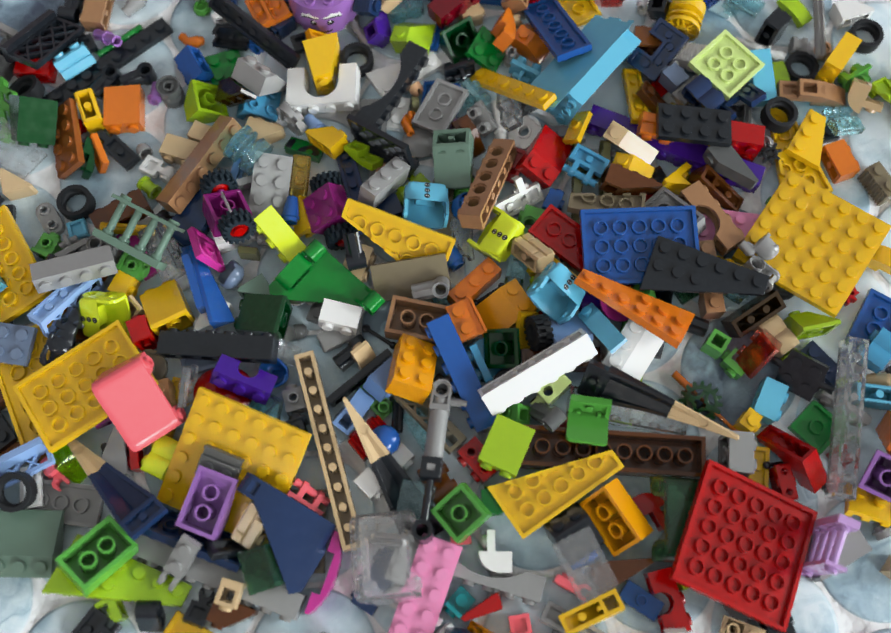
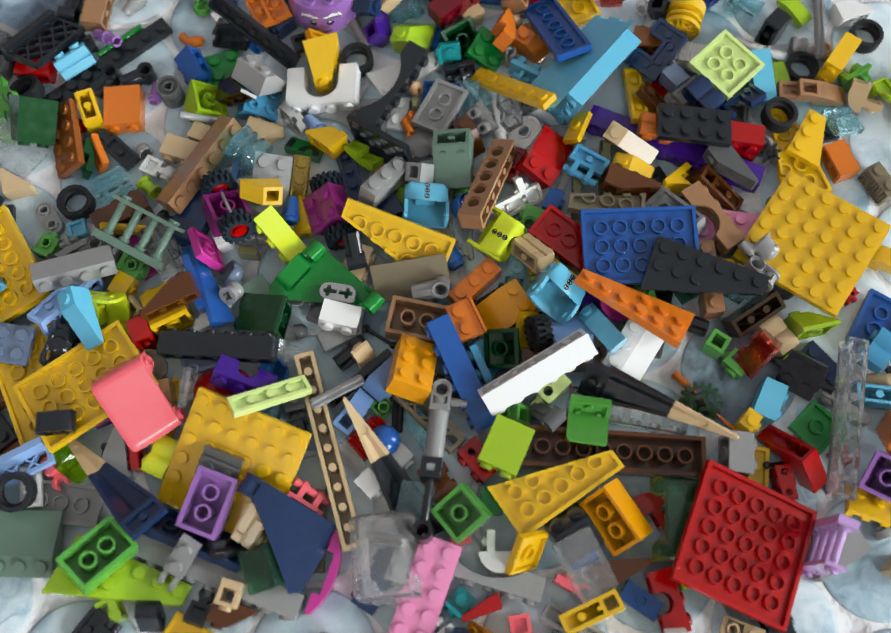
none -> black beam [35,410,77,436]
none -> medium azure slope [56,285,104,351]
none -> clear light blue plate [87,164,136,208]
none -> reddish brown slope [140,270,203,322]
none -> light grey bar [178,111,218,124]
none -> light grey wheel [219,281,244,305]
none -> yellowish green plate [227,374,312,418]
none -> yellow slope [239,178,283,205]
none -> light grey axle [309,375,365,409]
none -> light grey beam [320,282,357,304]
none -> light grey brick [405,162,435,183]
none -> teal bracket [434,41,462,66]
none -> yellow tile [504,529,549,575]

